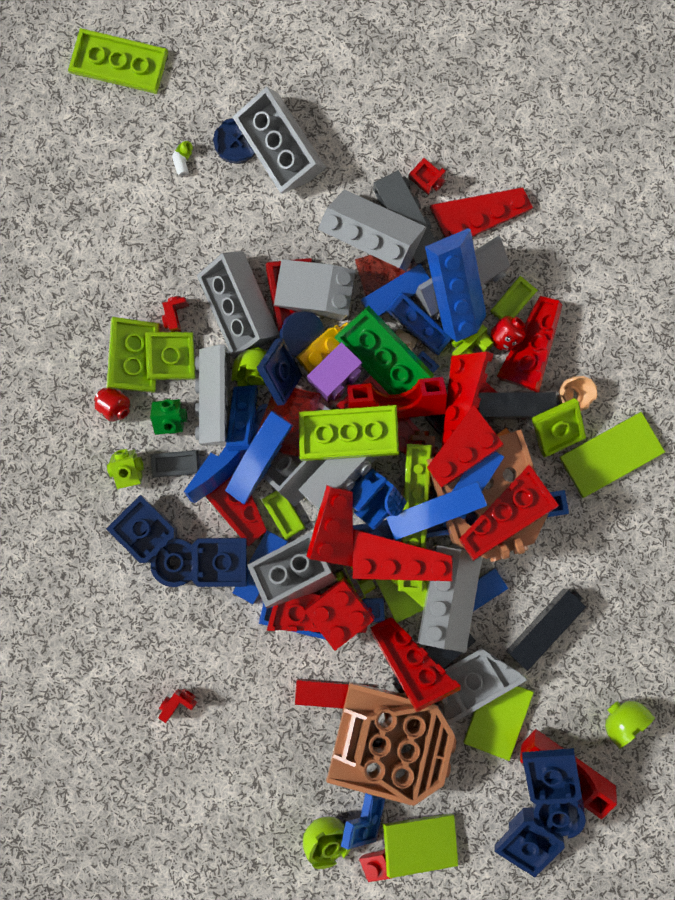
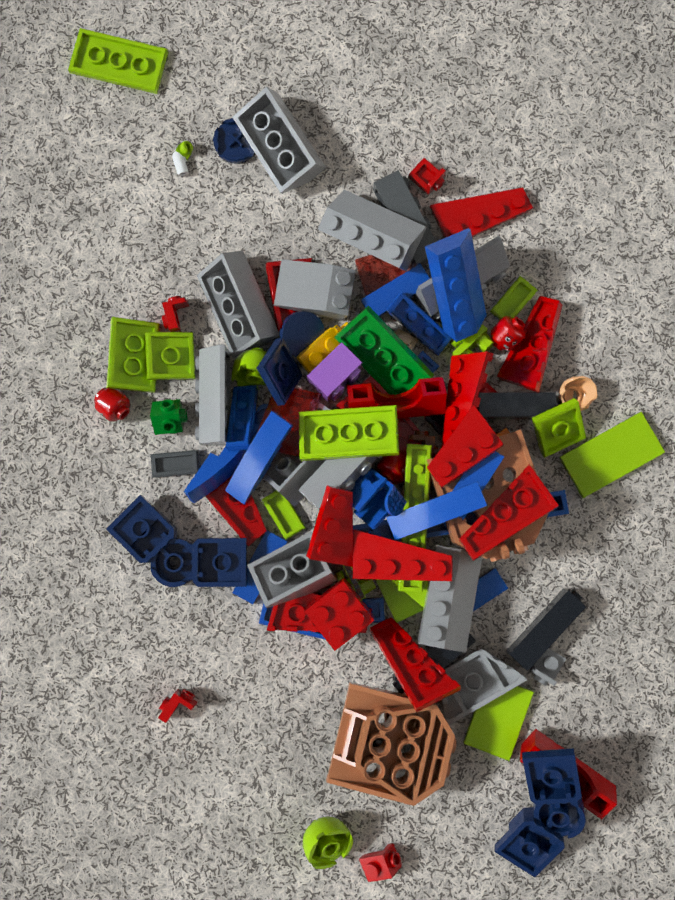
lime brick [107,449,144,489] -> none
red tile [295,679,368,709] -> none
blue tile [341,793,385,850] -> none
lime tile [383,814,458,878] -> none
lime cylinder [605,700,655,749] -> none
none -> red head [376,450,406,484]
none -> light grey bracket [530,648,566,686]

